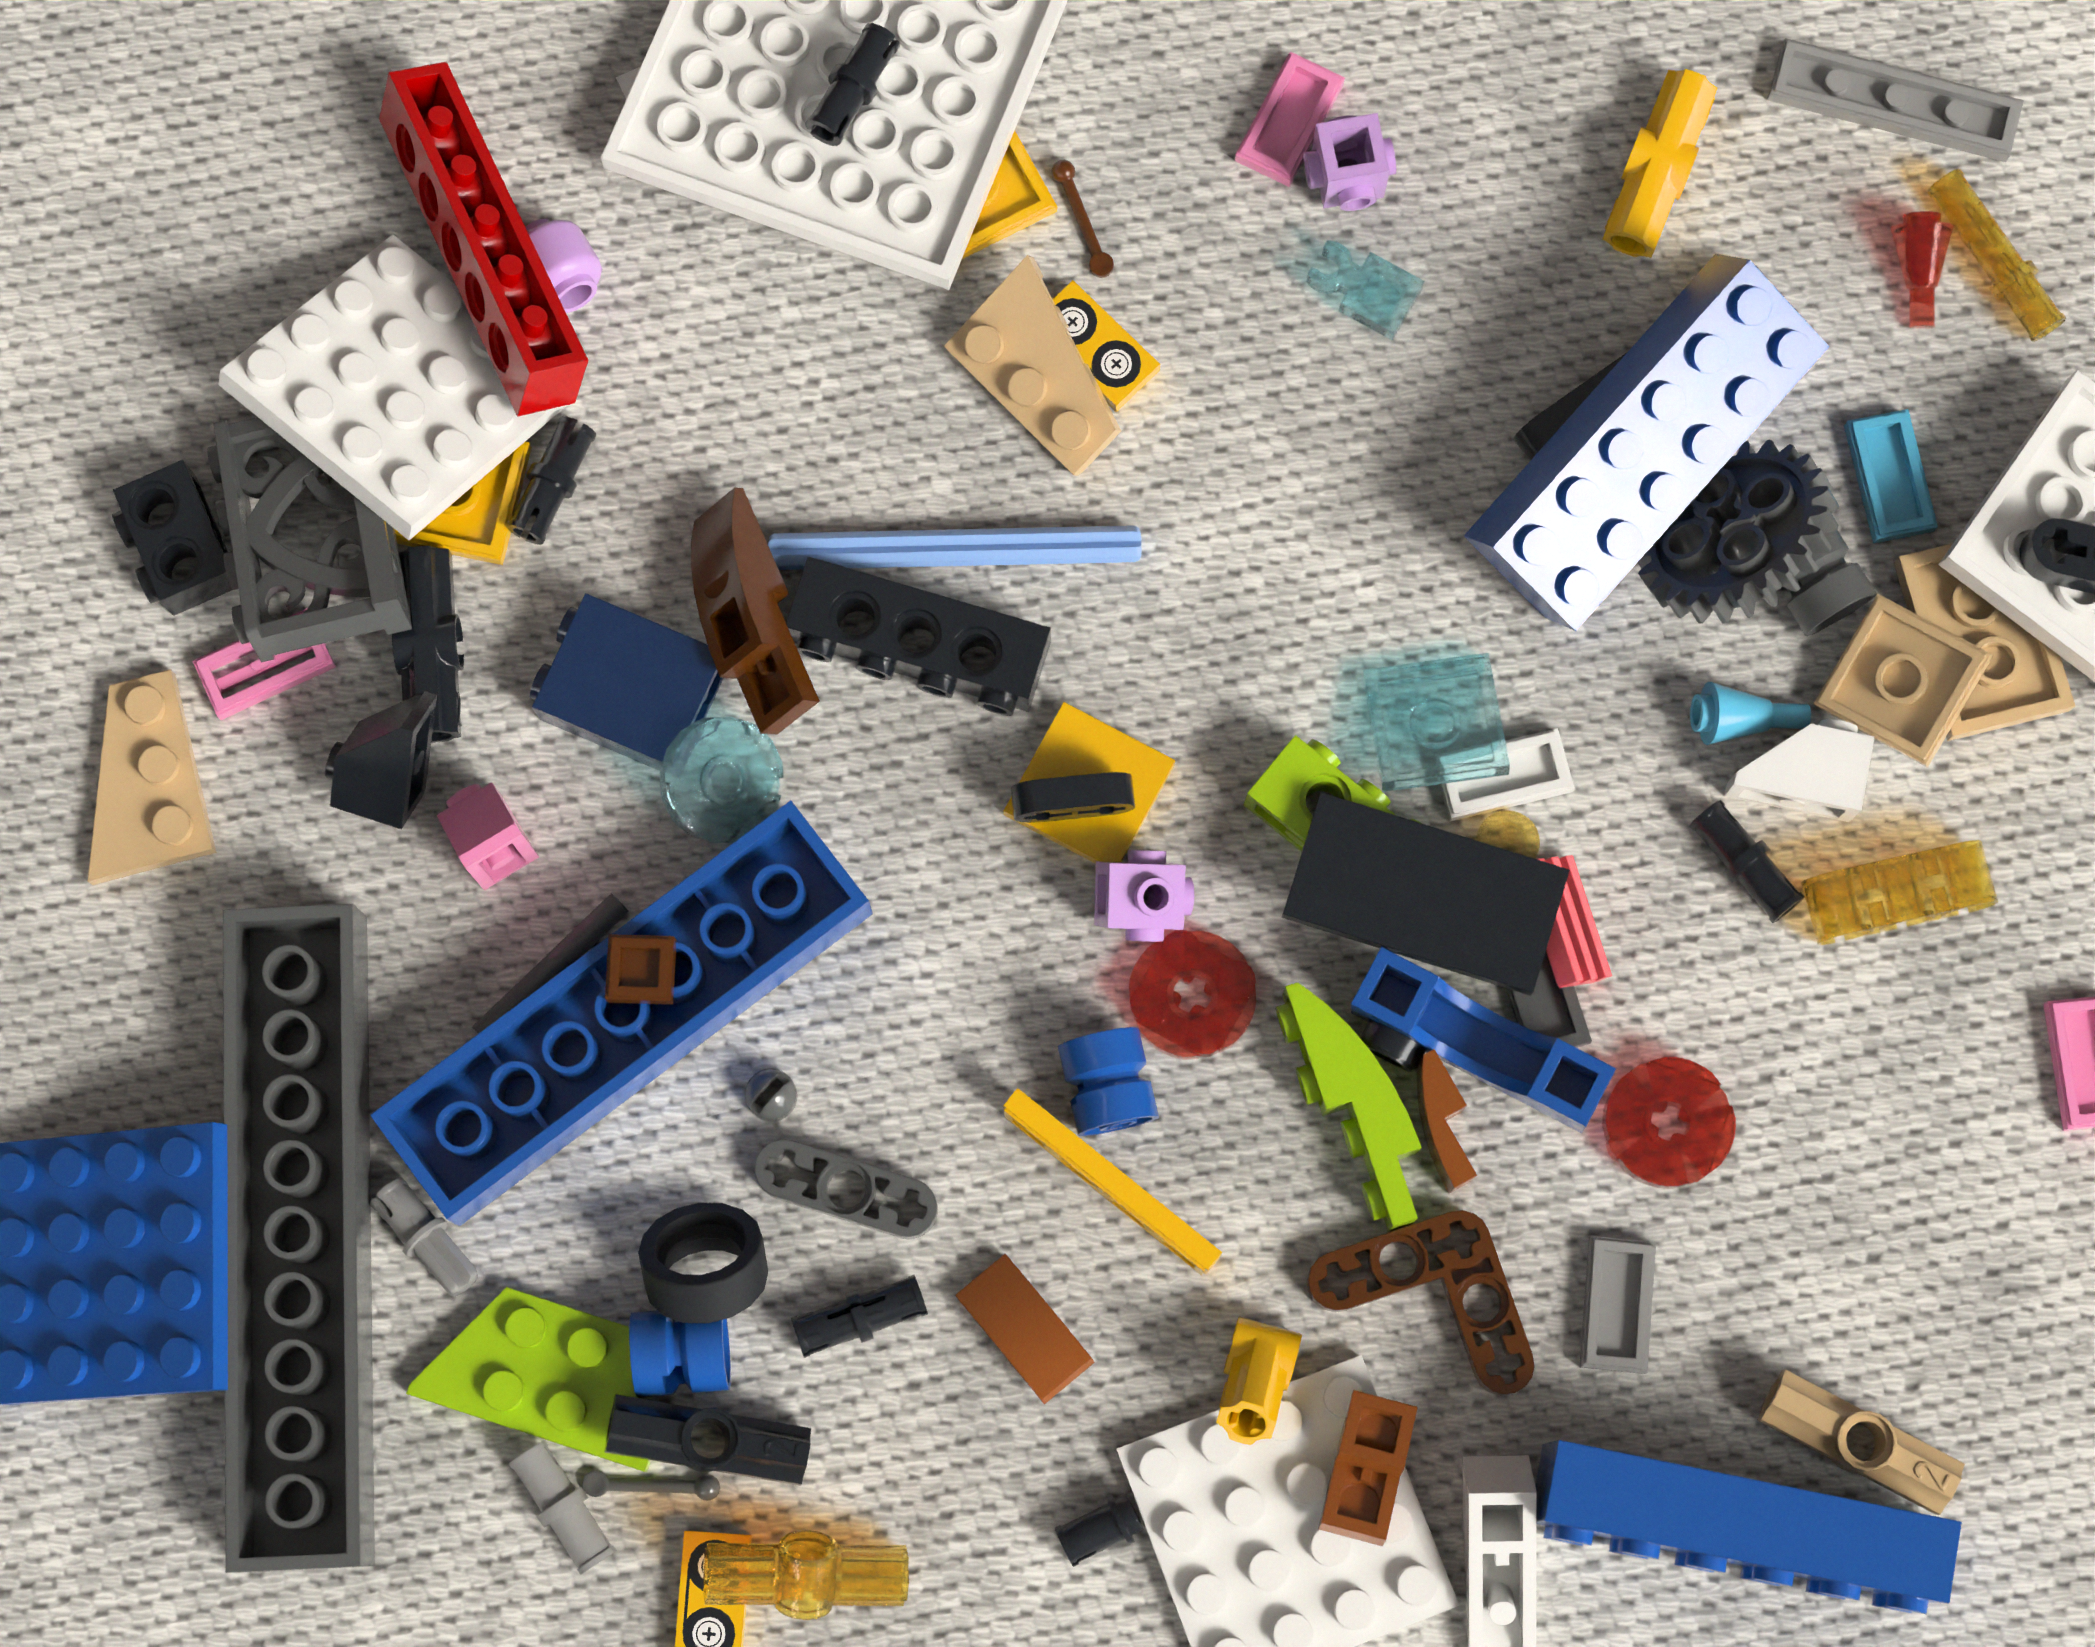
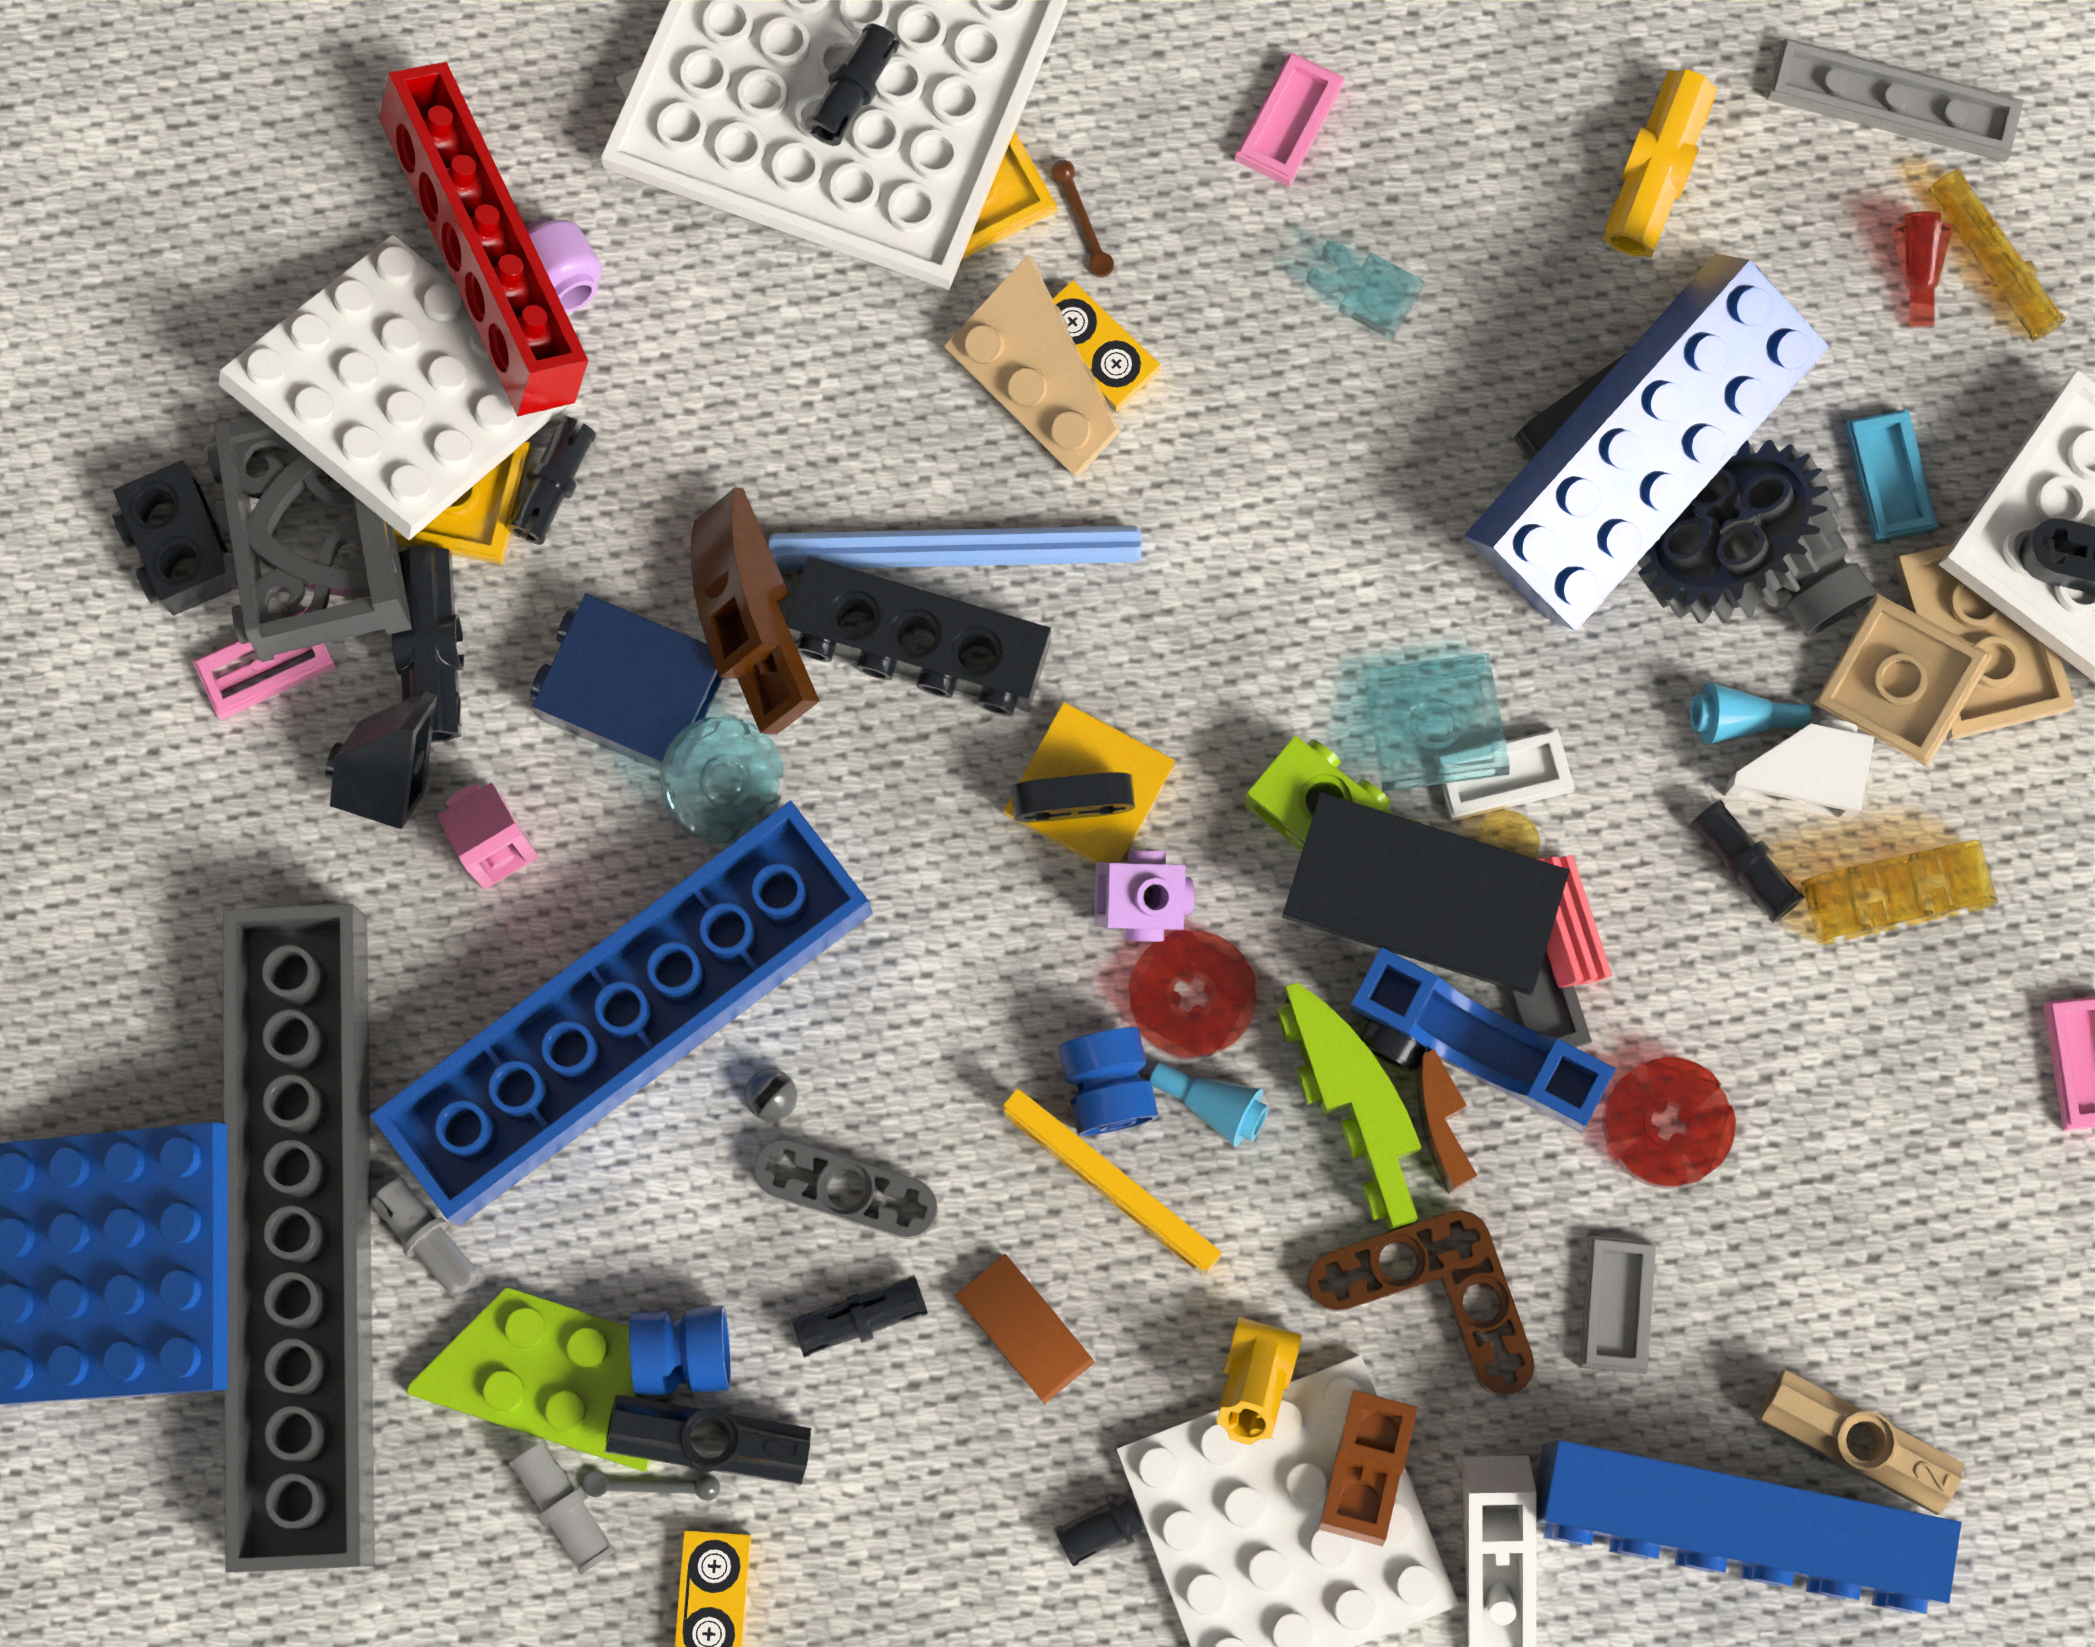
tan wing [87,669,217,885] -> none
dark grey bar [472,893,629,1034] -> none
reddish brown tile [605,934,676,1005] -> none
black tyre [638,1203,768,1323] -> none
clear yellow piece [703,1530,909,1620] -> none
lavender brick [1304,113,1396,211] -> none
none -> medium azure cone [1150,1062,1269,1147]

